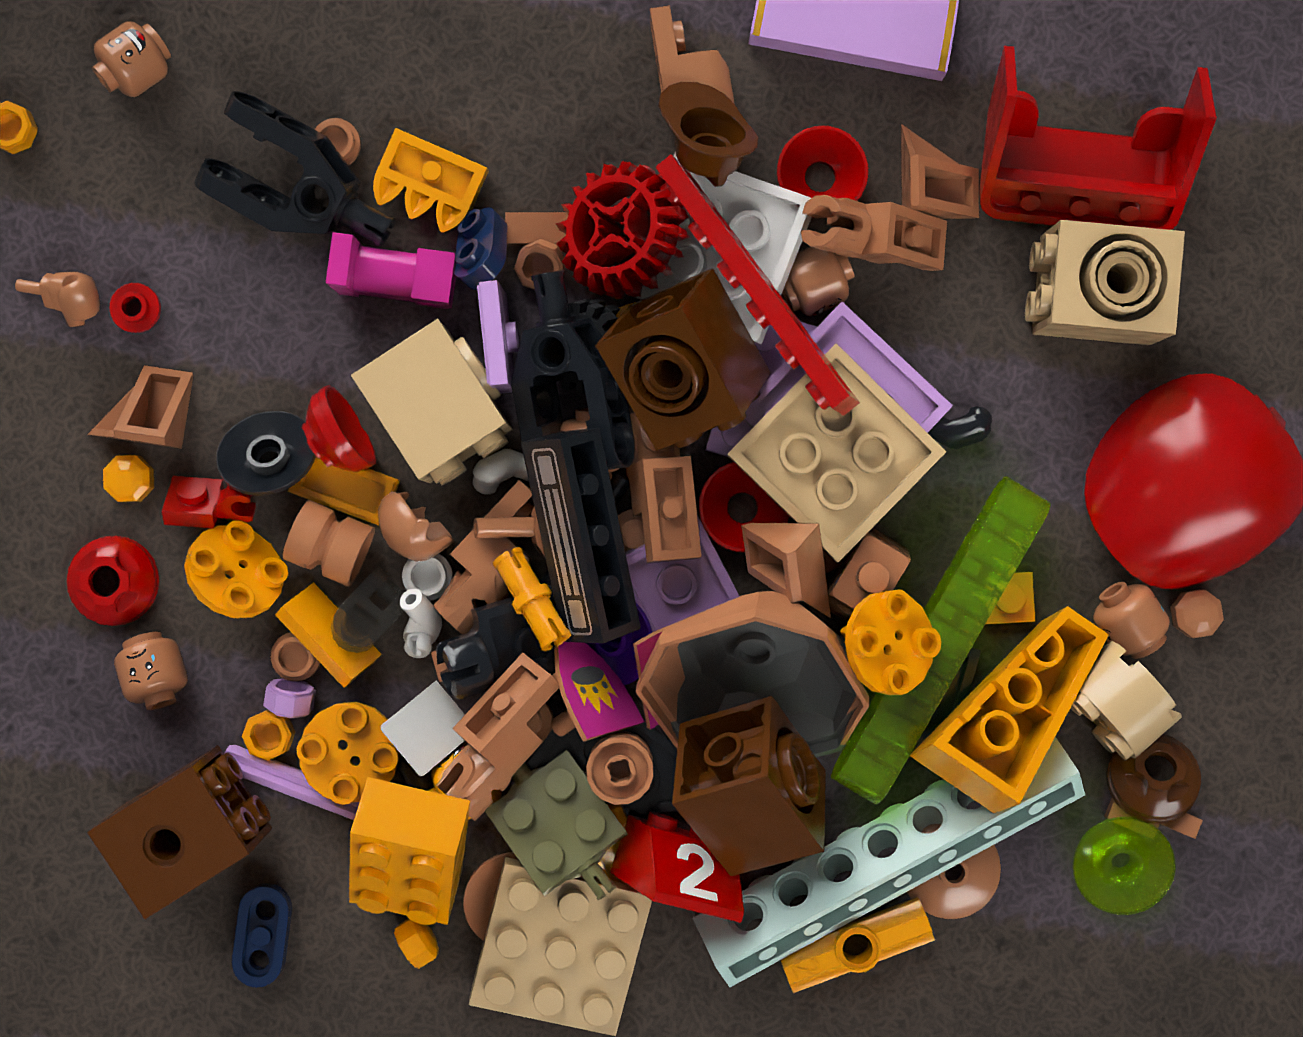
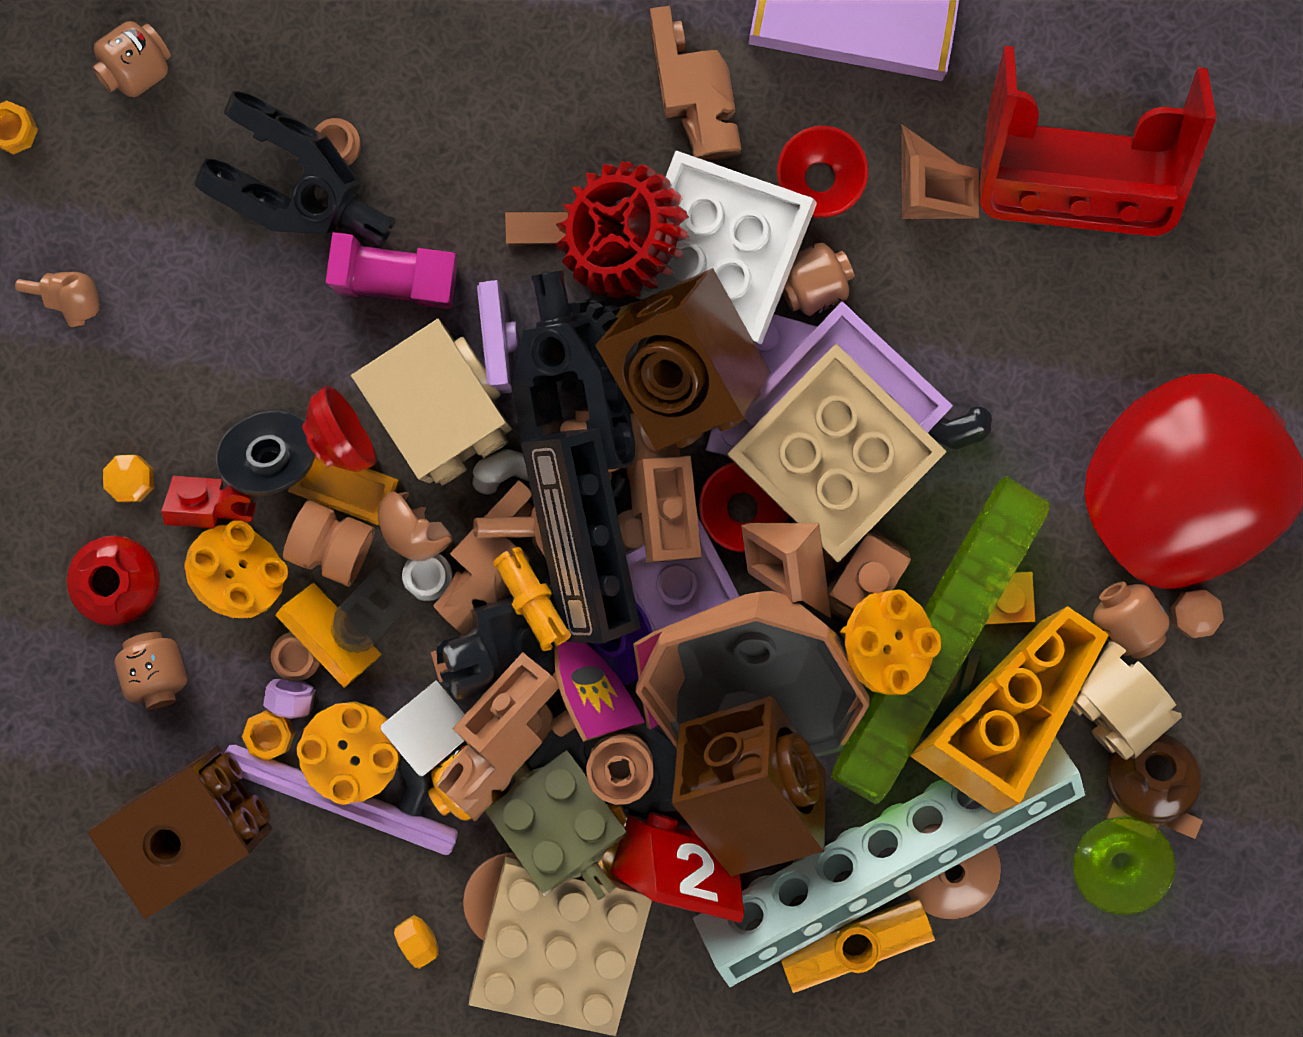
nougat slope [87,365,193,449] -> none
red plate [109,283,161,333] -> none
dark blue plate [232,883,292,988] -> none
light orange brick [349,777,470,925] -> none
light orange plate [373,128,489,233] -> none
white arm [400,588,442,658] -> none
dark blue plate [455,207,508,290] -> none
nougat tile [514,239,565,290] -> none
red plate [655,154,860,416] -> none
reddish brown piece [658,82,759,187] -> none
nougat plate [801,195,947,271] -> none
tan brick [1025,220,1185,345] -> none

